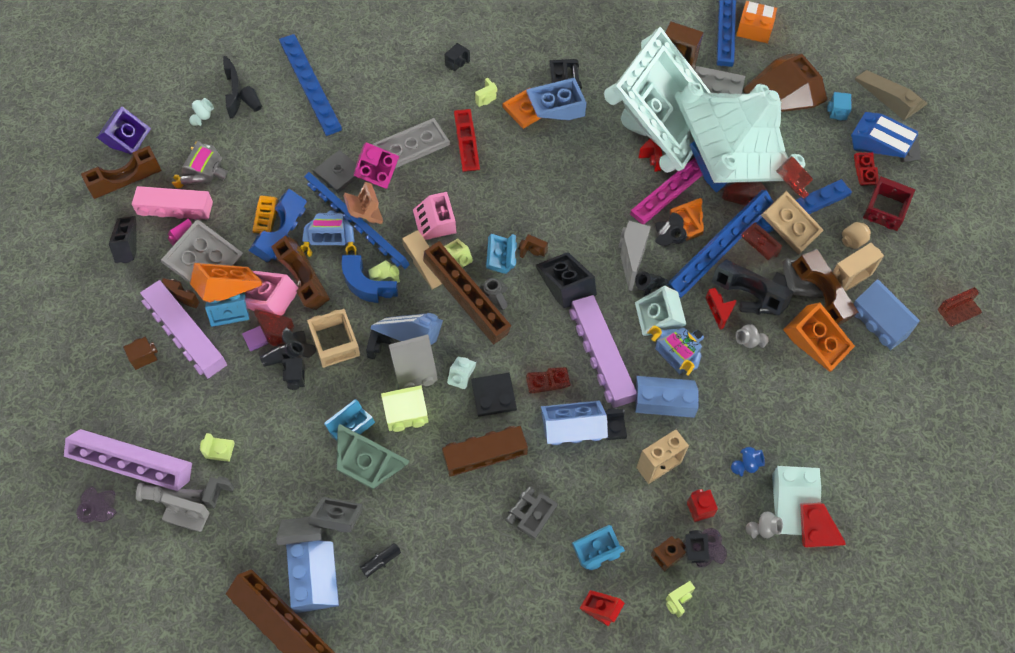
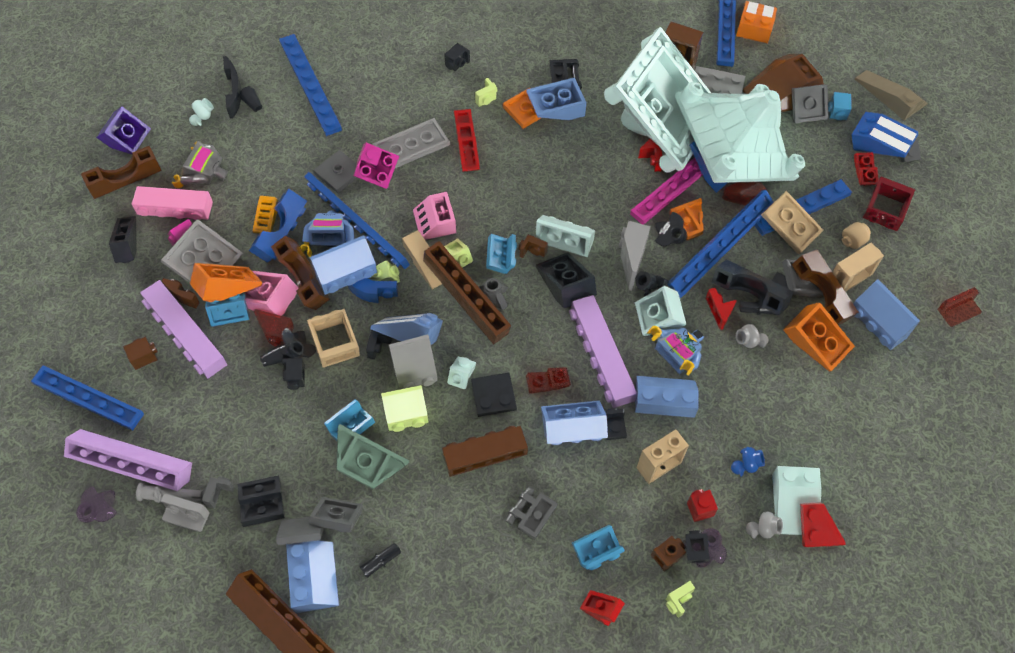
yellowish green bracket [200,433,235,462] -> none
medium lavender tile [242,326,268,352] -> none
nougat bracket [343,182,383,224] -> none
clear red panel [741,222,782,260] -> none
clear red panel [776,156,813,199] -> none
none -> blue plate [31,365,144,431]
none -> black slope [237,475,285,527]
none -> slope [310,235,377,295]
none -> light aqua slope [536,215,595,257]
none -> dark grey plate [792,84,828,123]

